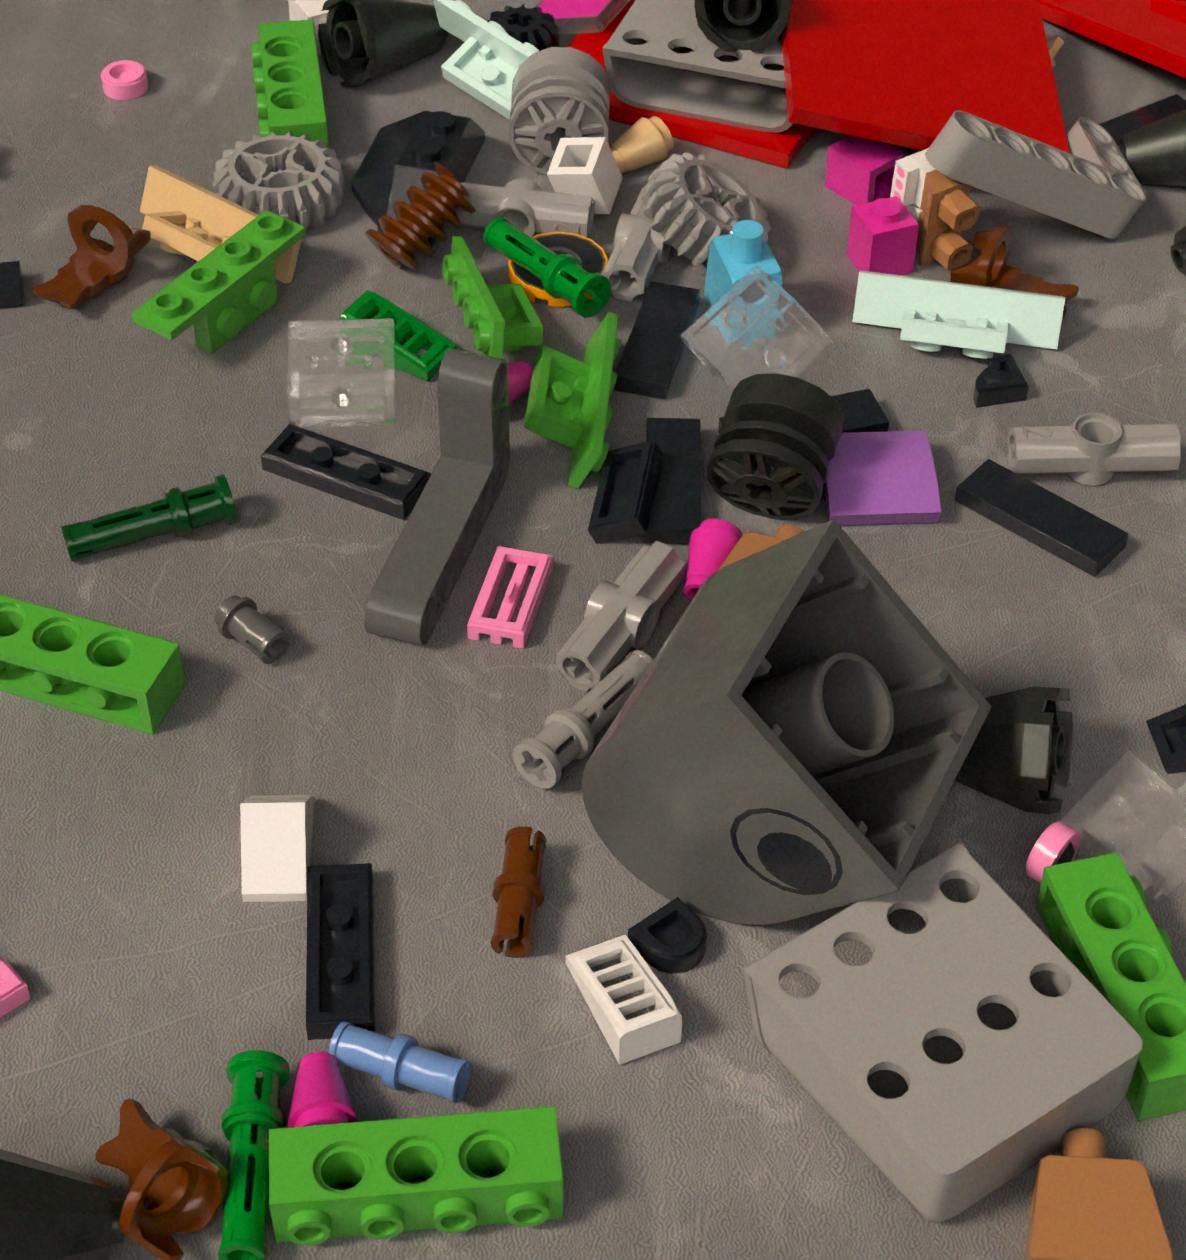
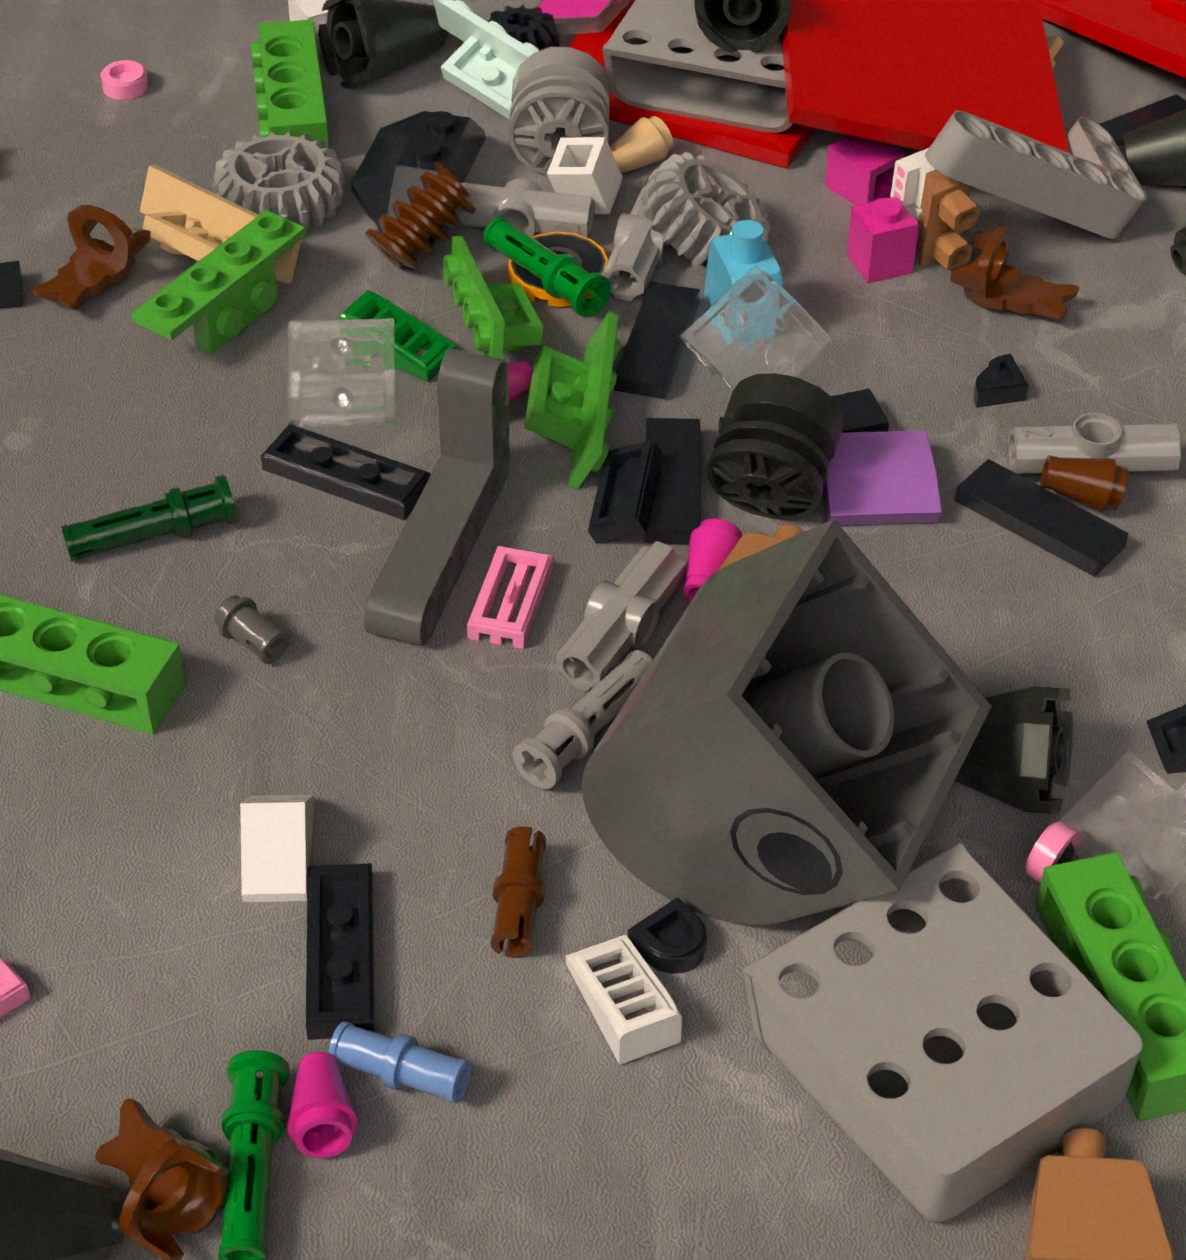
bright green brick [269,1106,563,1245] -> none
light aqua bracket [852,270,1065,359] -> none
none -> reddish brown cone [1040,455,1128,513]

